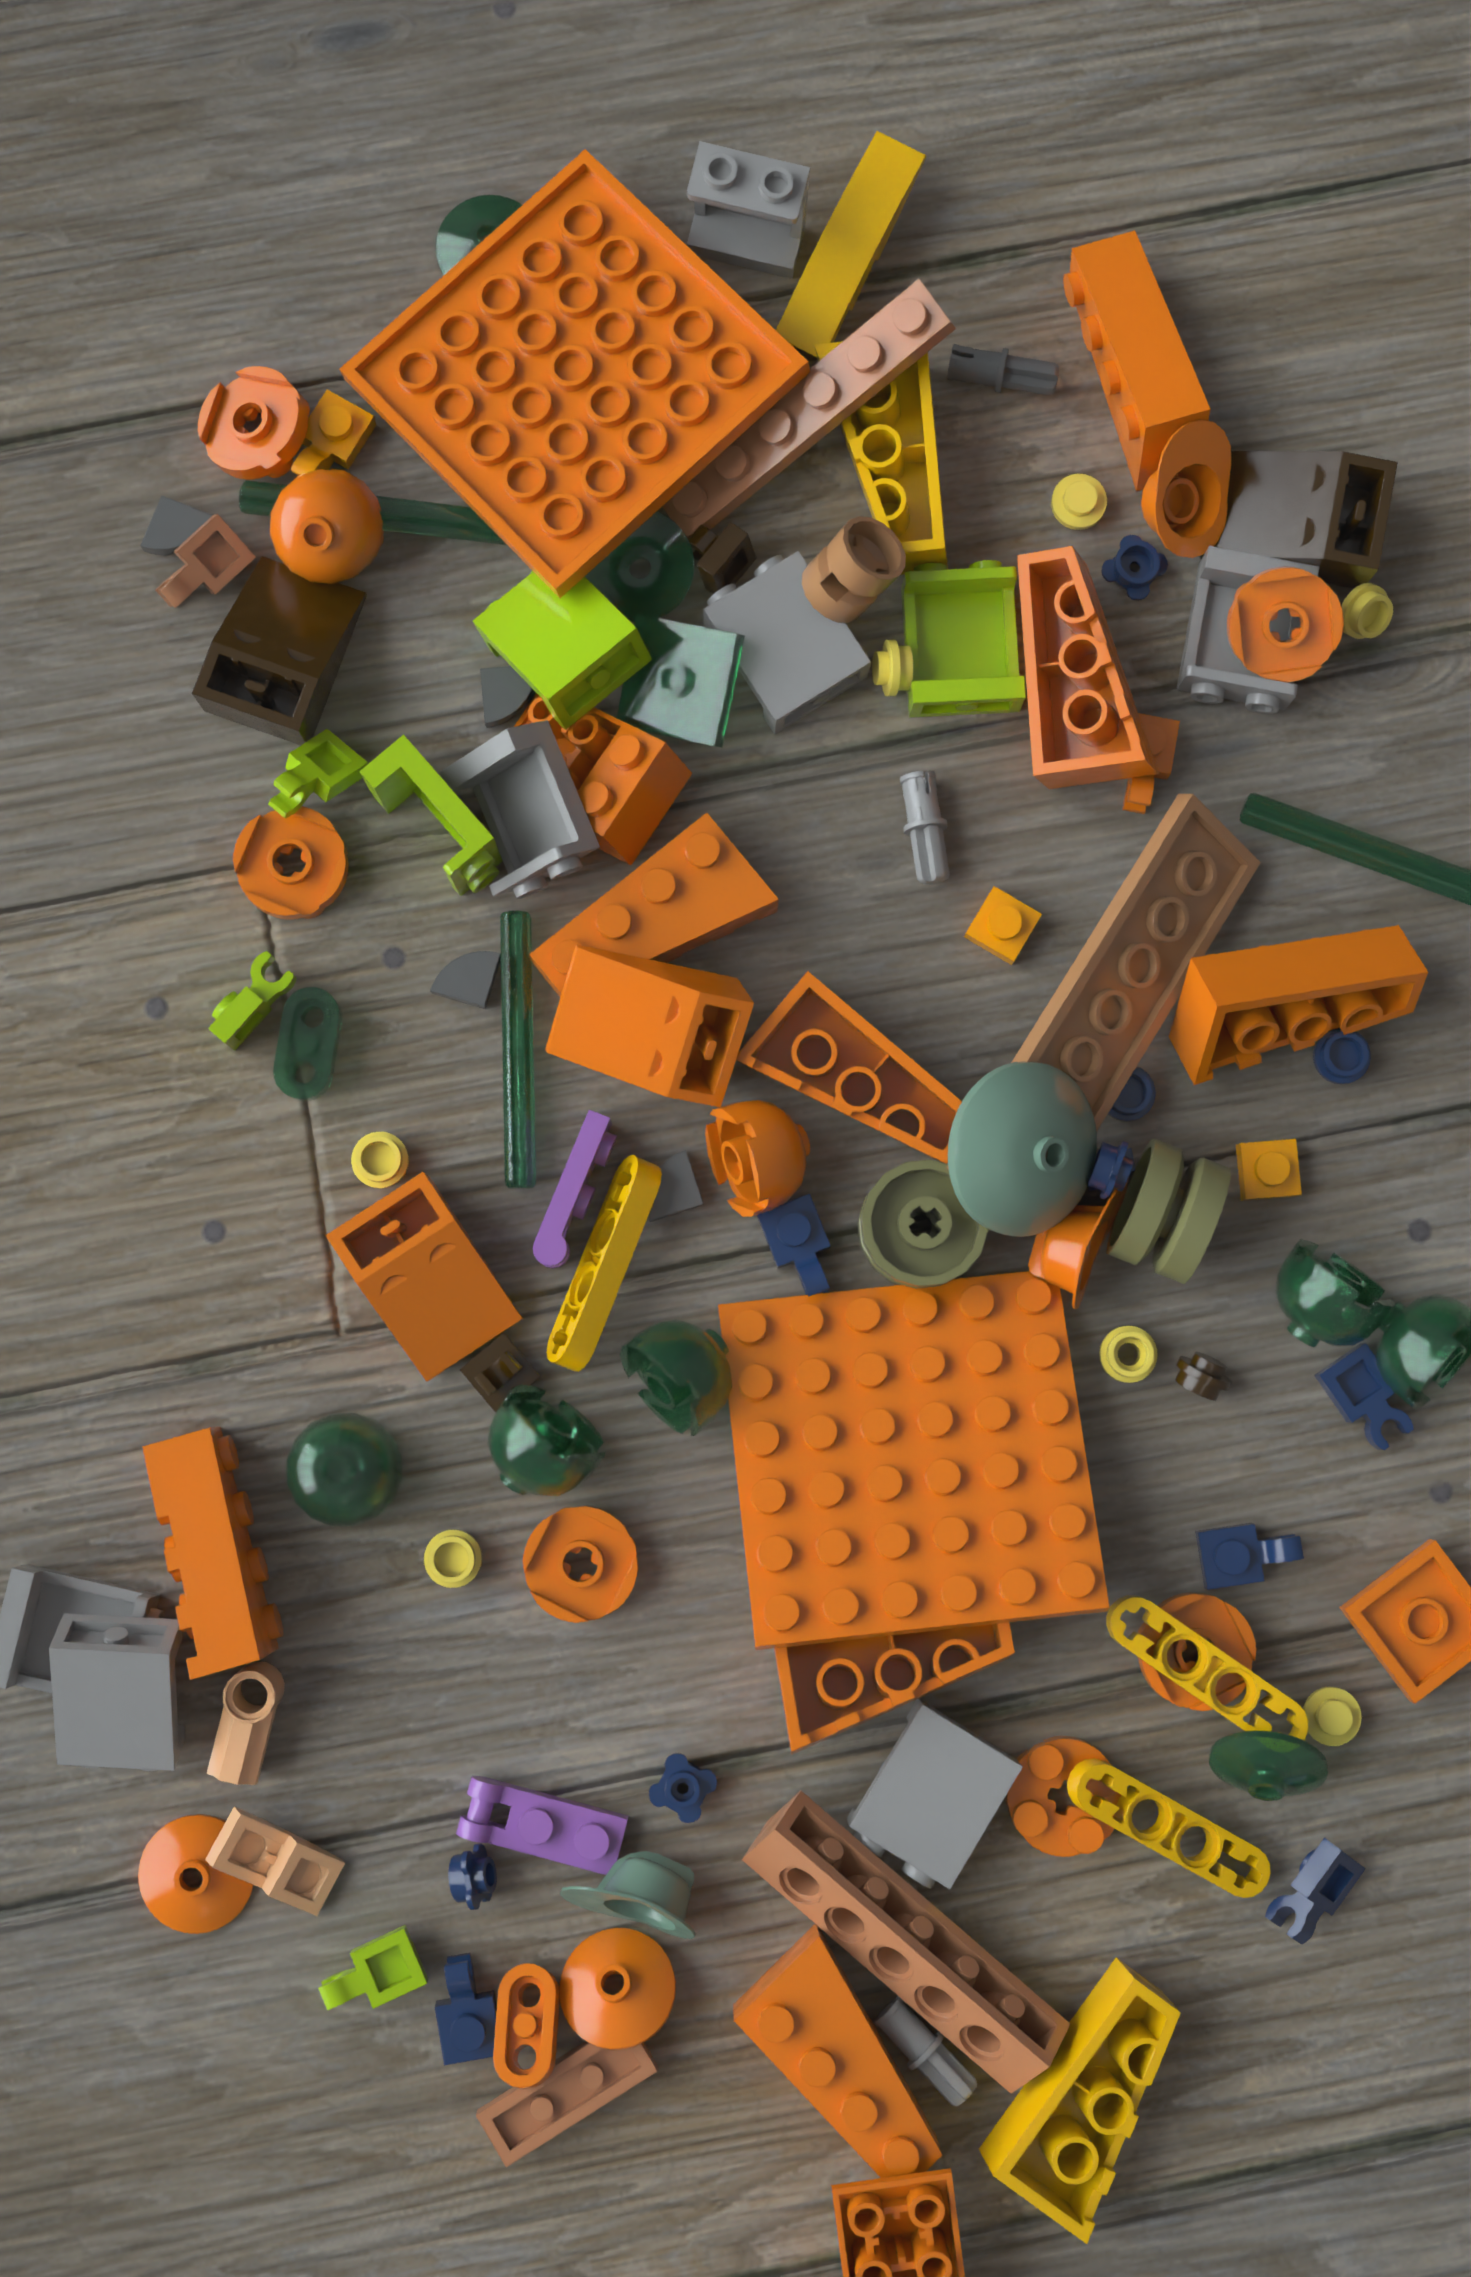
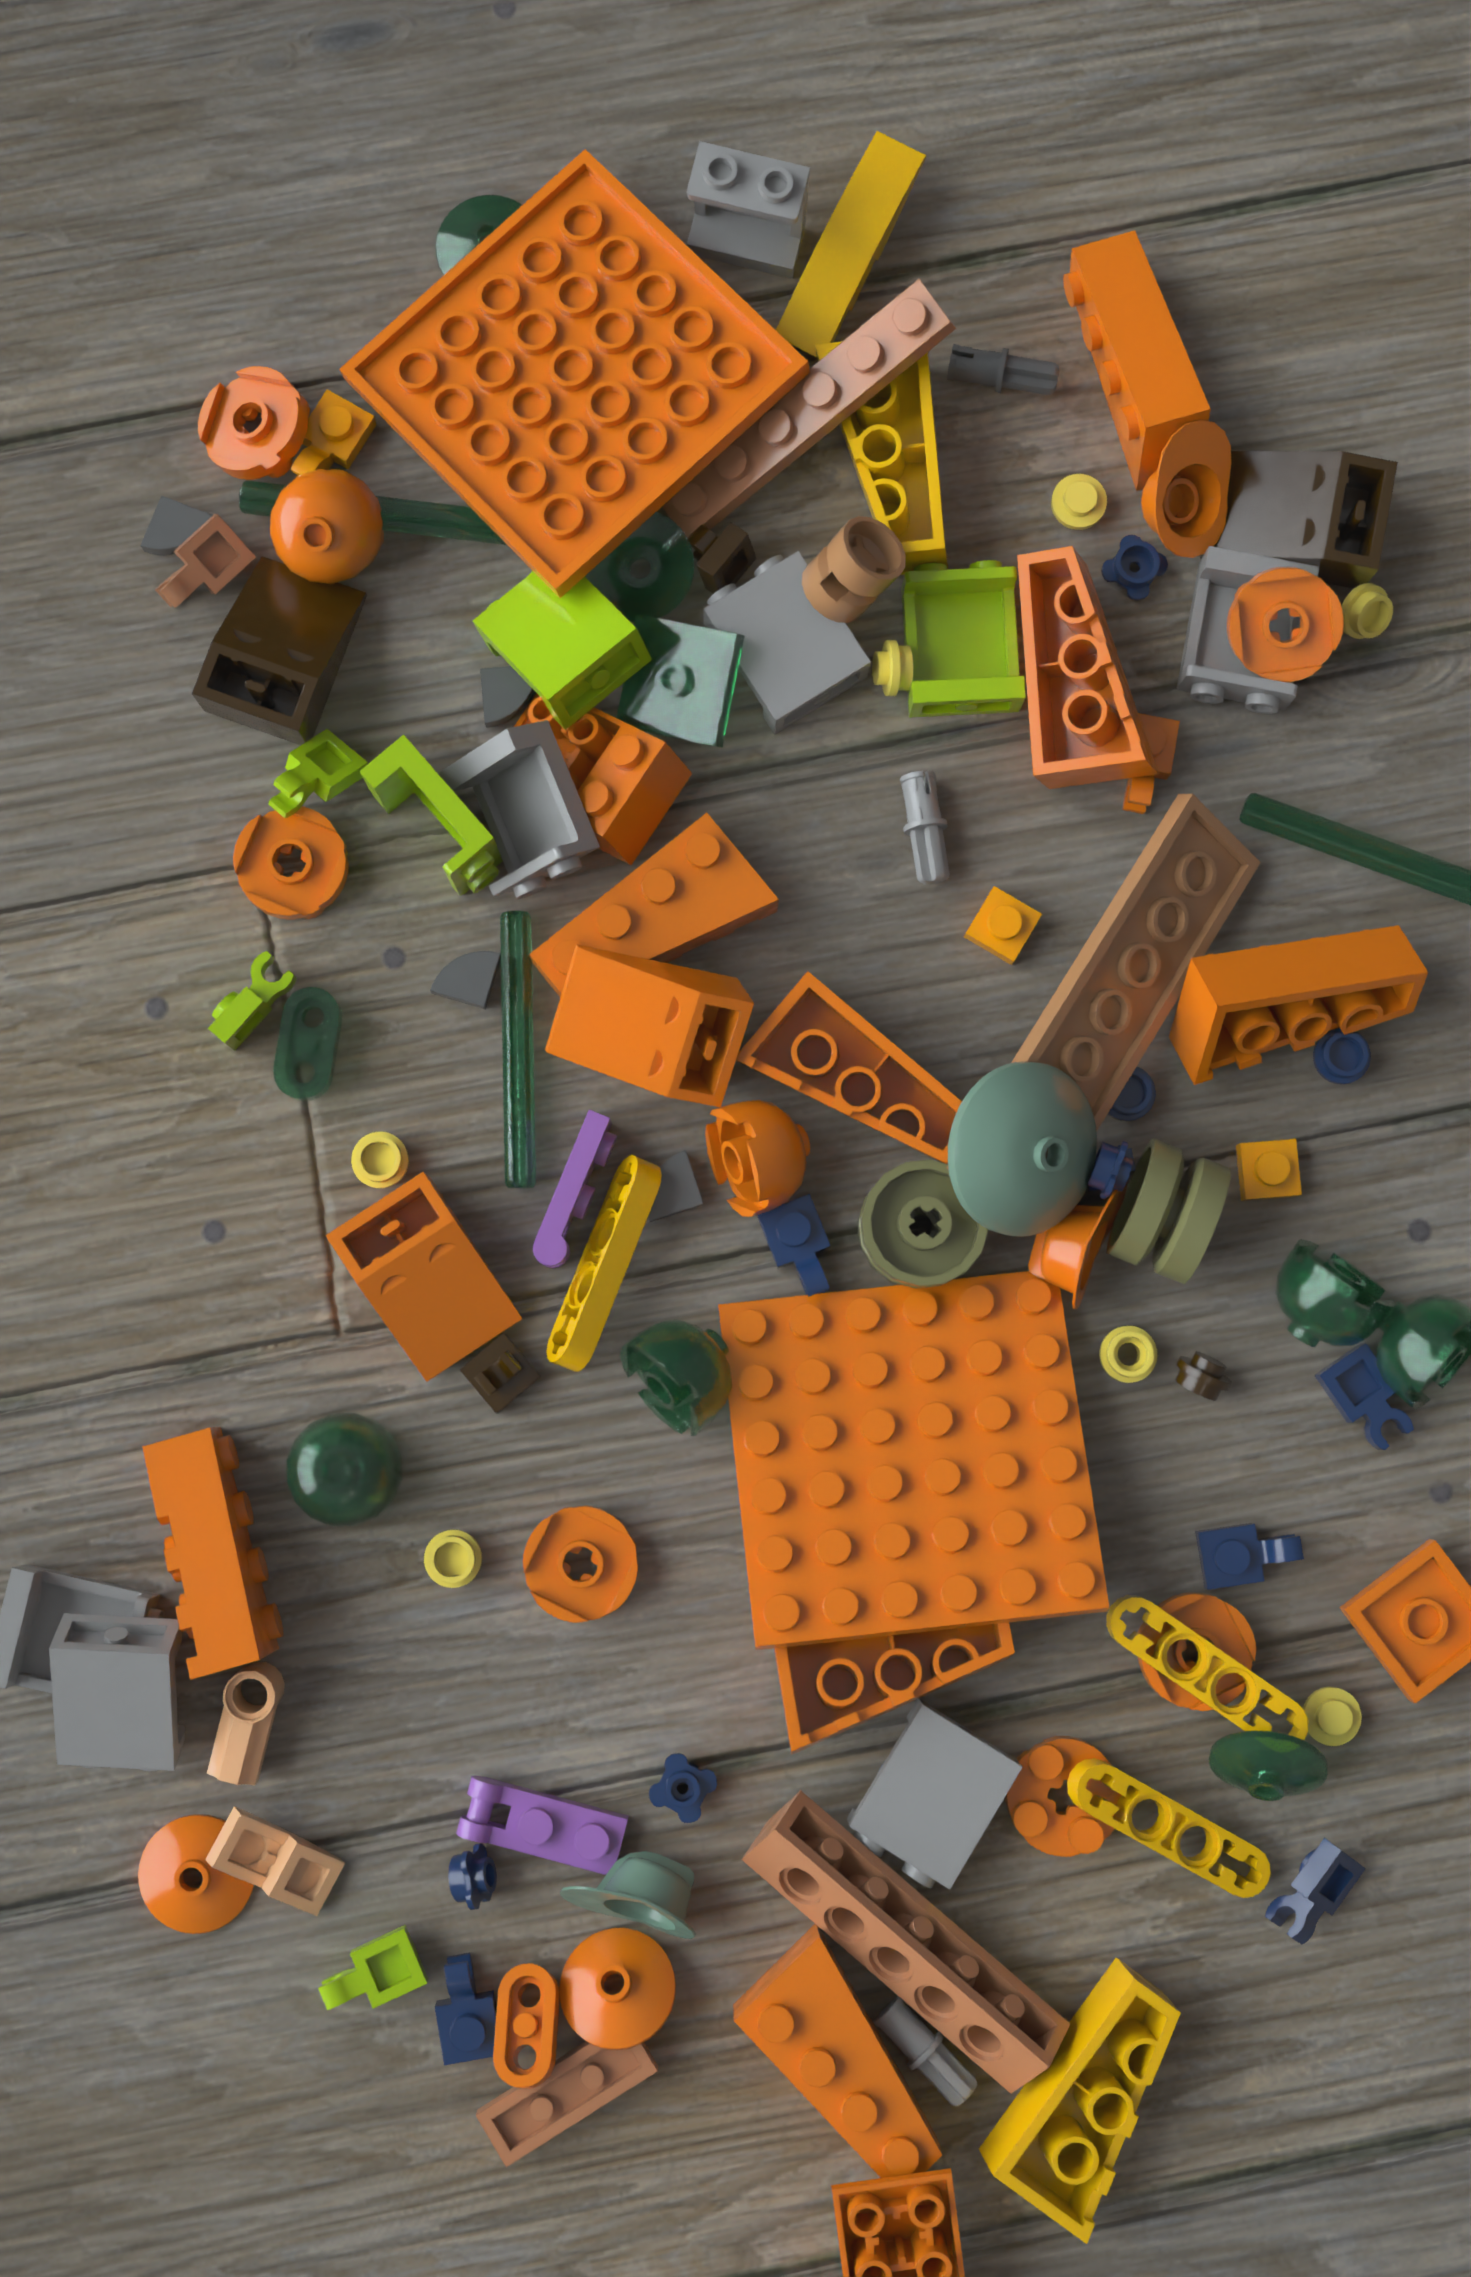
clear green cylinder [487,1384,605,1497] -> none

